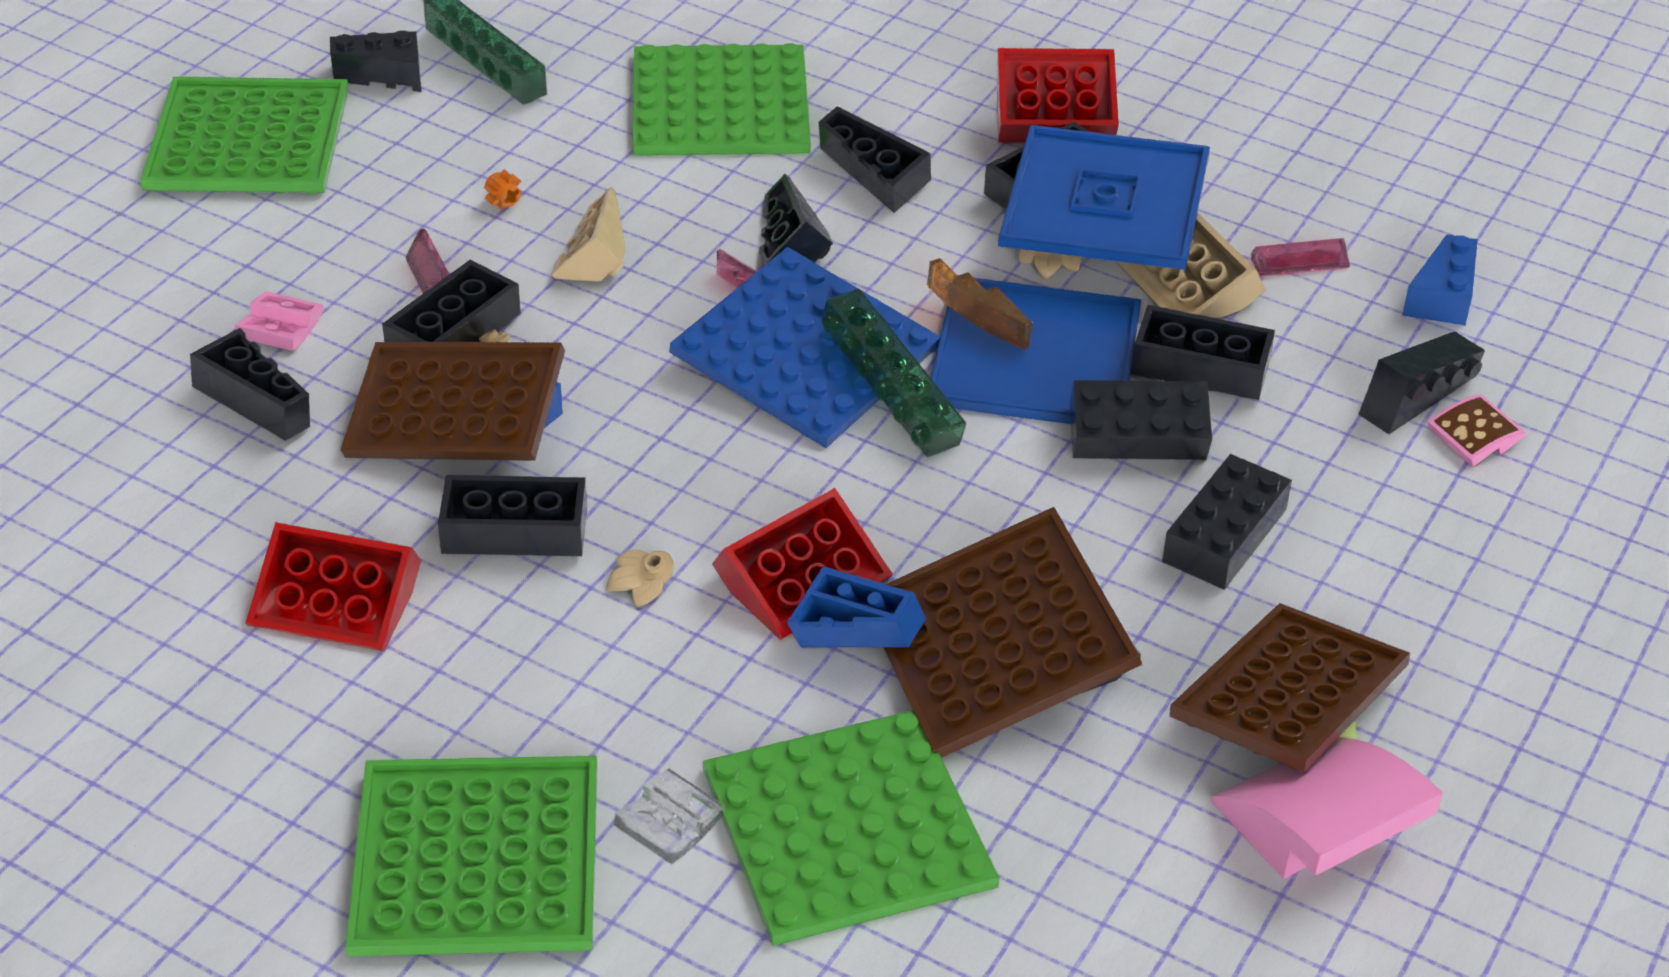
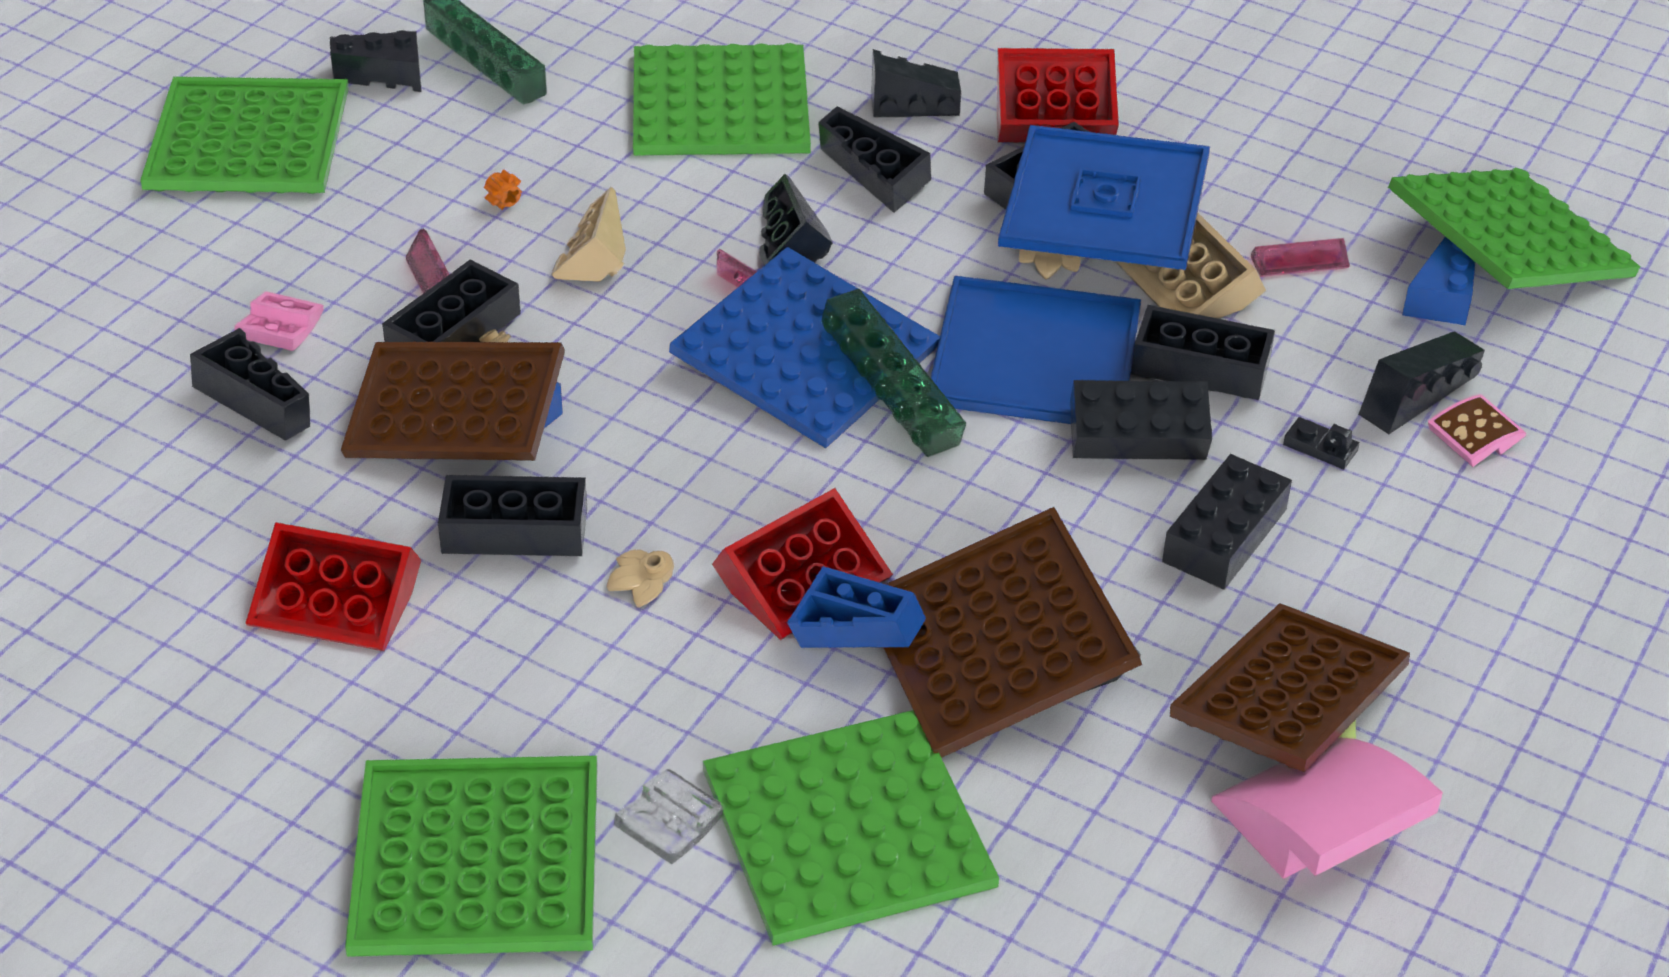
clear orange slope [927,258,1033,350] -> none
none -> black wedge [871,49,961,117]
none -> black hinge [1283,417,1360,469]
none -> bright green plate [1388,168,1641,289]

